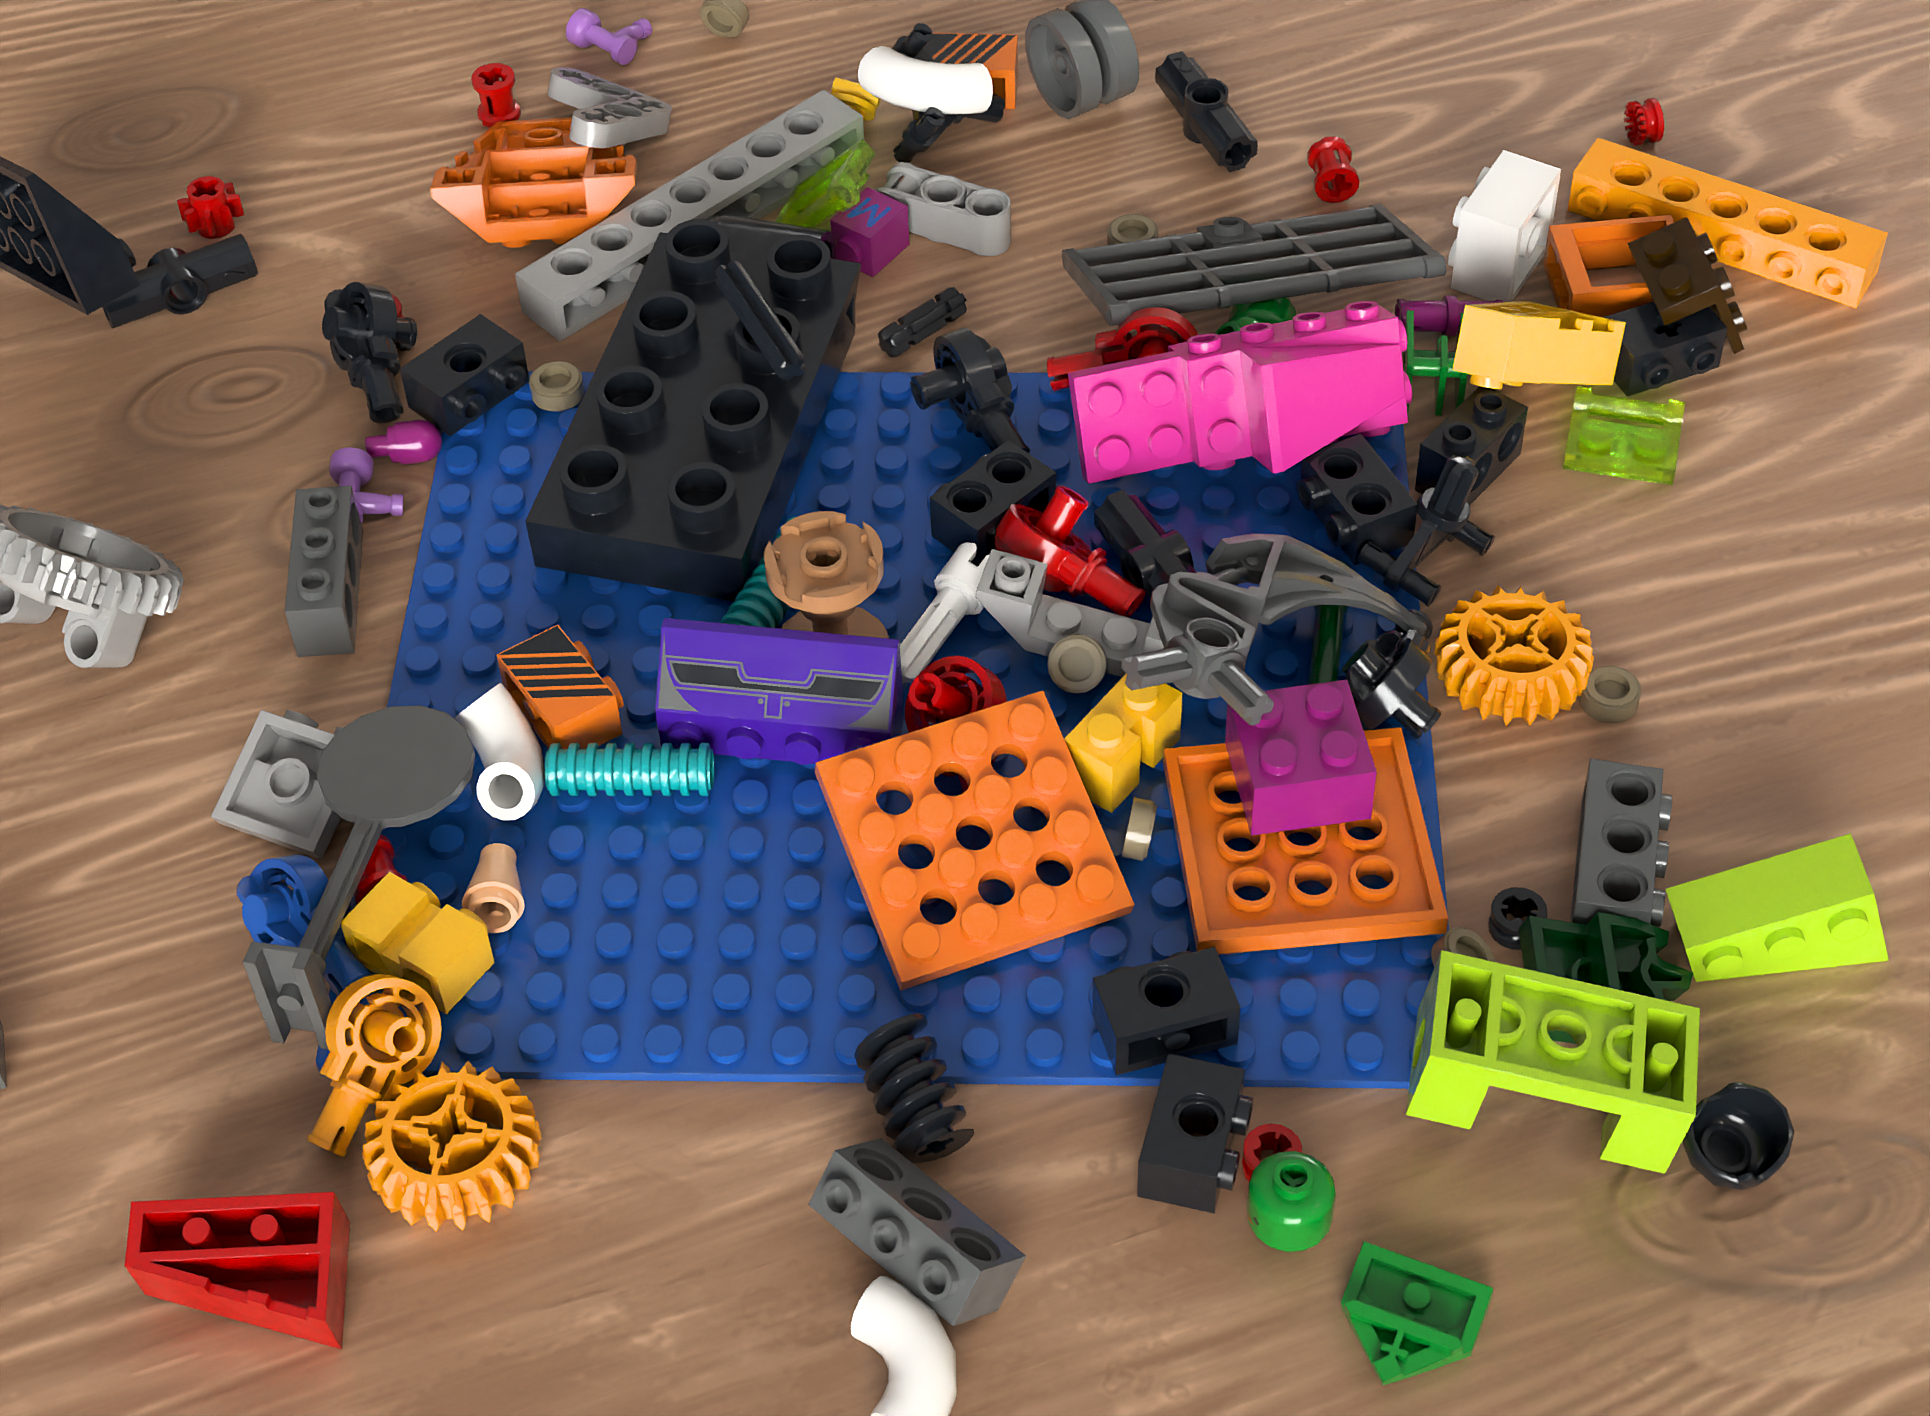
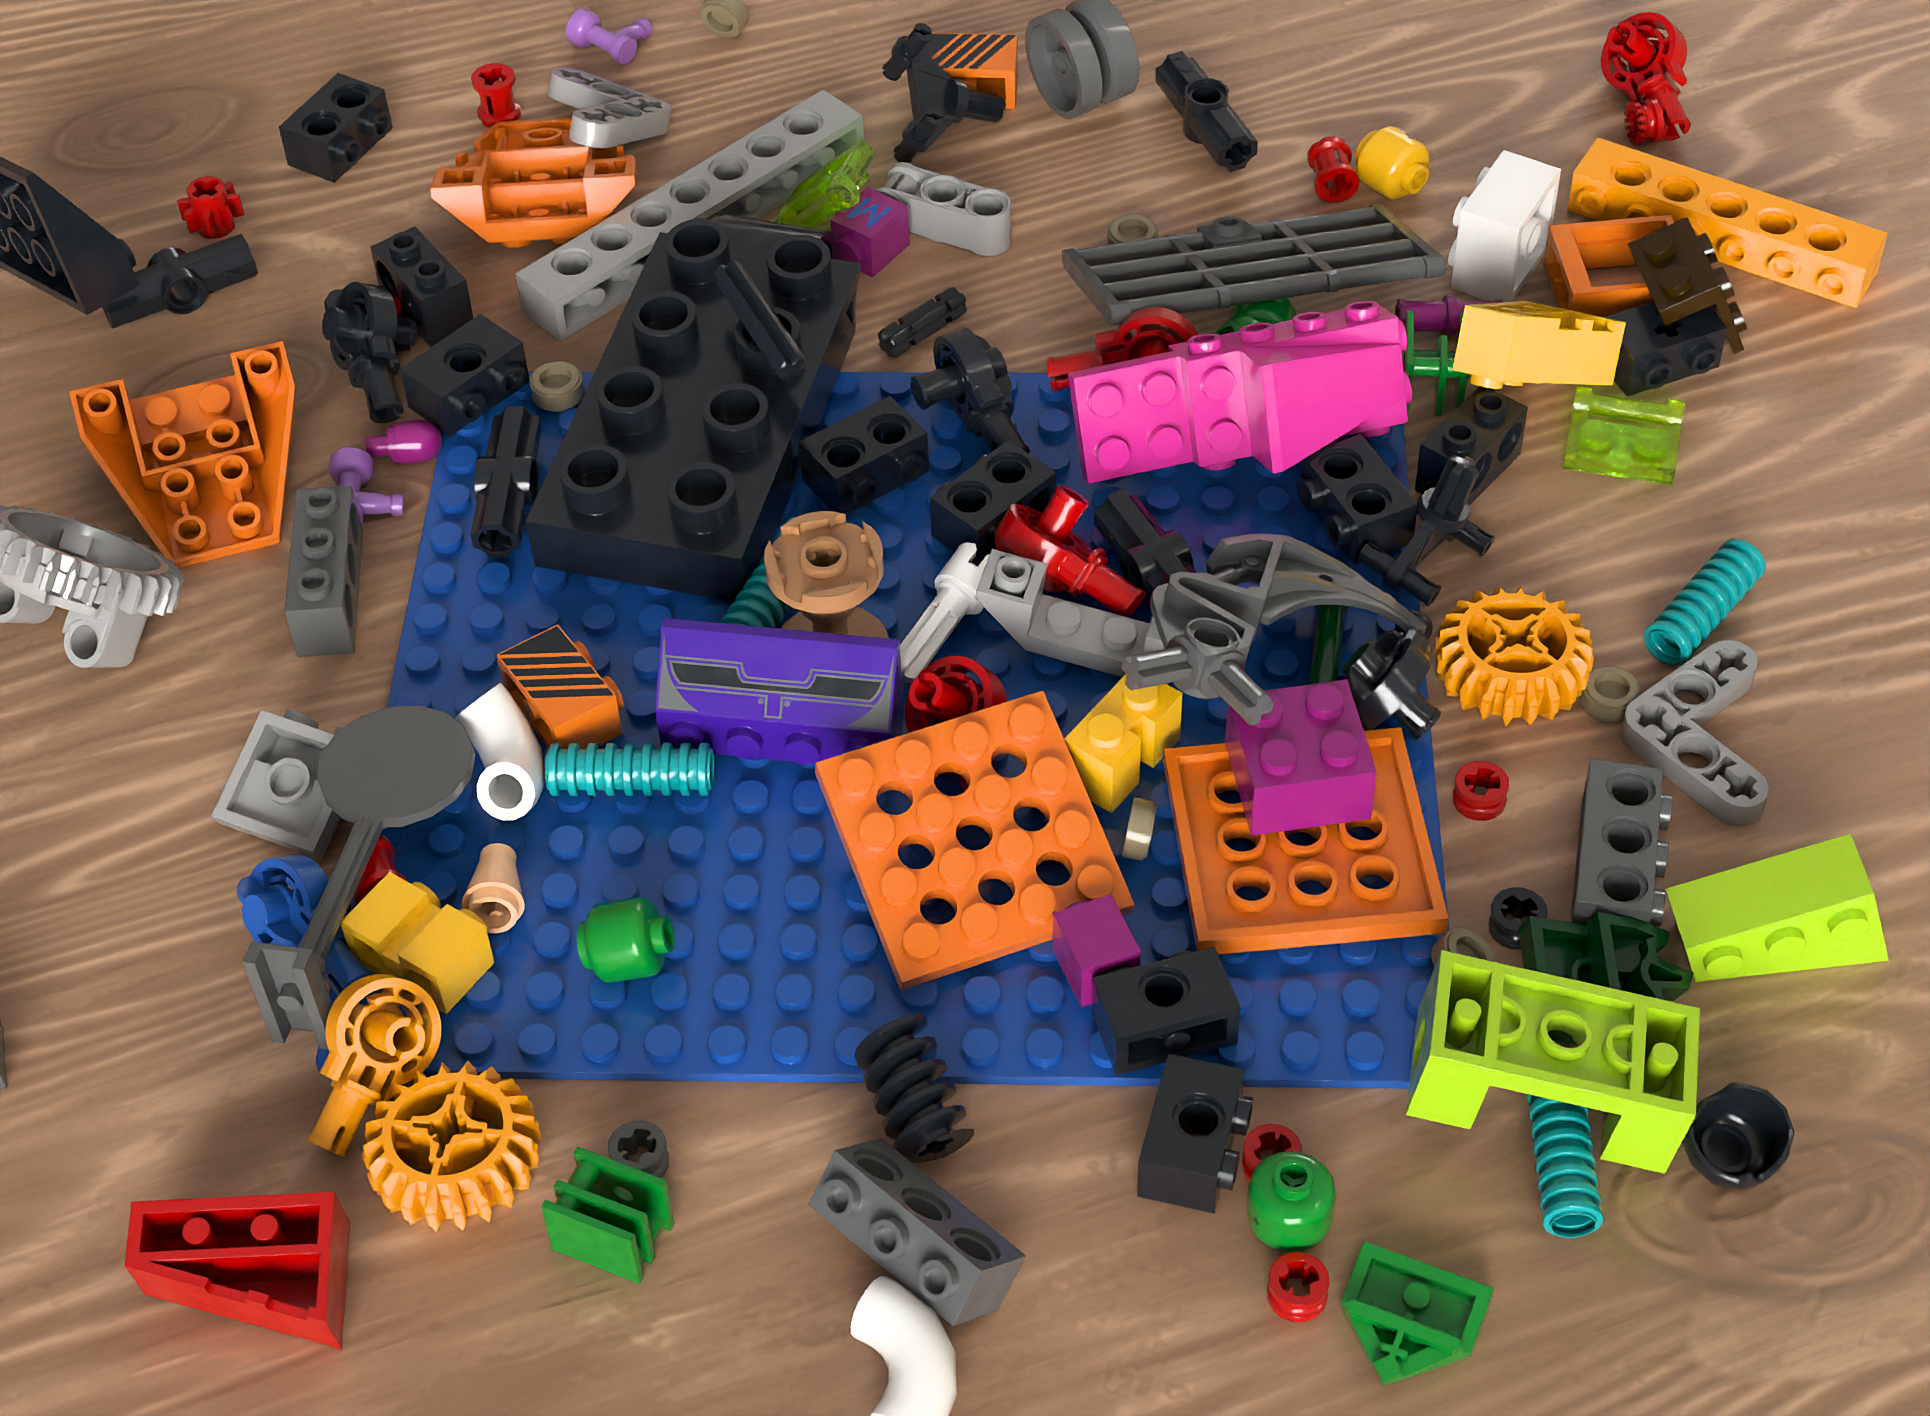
yellow plate [831,77,881,121] -> none
white cylinder [858,46,993,114] -> none
dark tan tile [1048,634,1107,693] -> none
none -> orange wedge [69,341,296,568]
none -> black brick [279,73,393,183]
none -> black brick [370,226,474,348]
none -> black piece [470,406,542,558]
none -> green piece [541,1147,674,1284]
none -> green head [577,897,675,983]
none -> dark grey bush [608,1120,669,1178]
none -> black brick [799,396,929,514]
none -> magenta brick [1053,894,1141,1007]
none -> red bush [1267,1252,1330,1322]
none -> yellow head [1355,126,1430,200]
none -> red bush [1453,761,1509,821]
none -> teal piece [1526,1094,1604,1238]
none -> red pin [1601,12,1691,141]
none -> light grey beam [1621,640,1769,826]
none -> teal piece [1643,538,1766,666]

